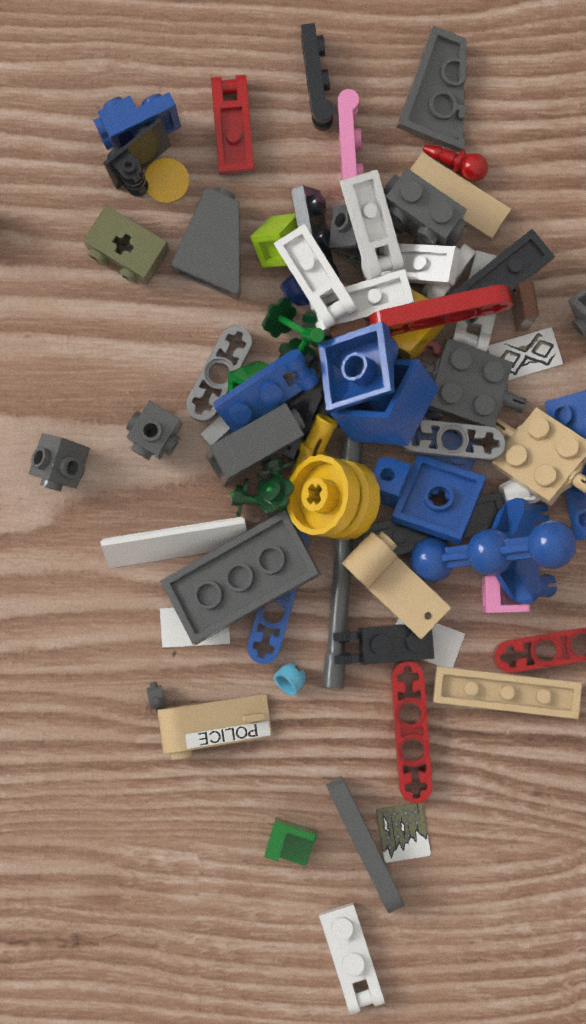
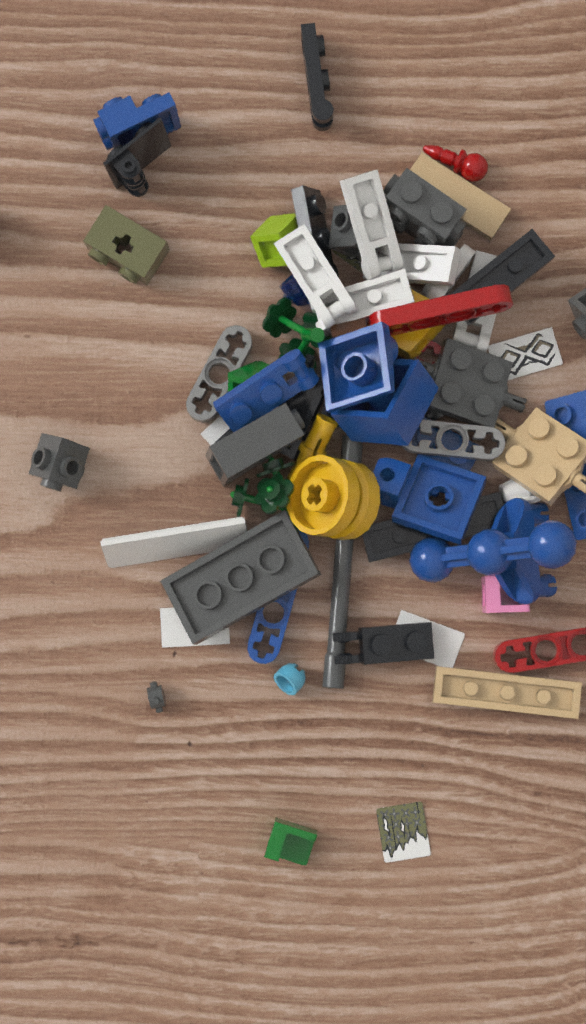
dark grey brick [126,400,183,460] -> none
yellow sticker [145,158,189,203] -> none
tan door [157,693,273,760] -> none
dark grey slope [171,187,241,300] -> none
red plate [211,75,254,175] -> none
white plate [319,902,385,1015] -> none
dark grey beam [326,776,405,914] -> none
bright pink plate [337,89,364,197] -> none
tan door [341,531,451,640] -> none
red beam [391,661,432,804] -> none
dark grey wing [396,26,466,153] -> none
reddish brown tile [511,281,539,332] -> none

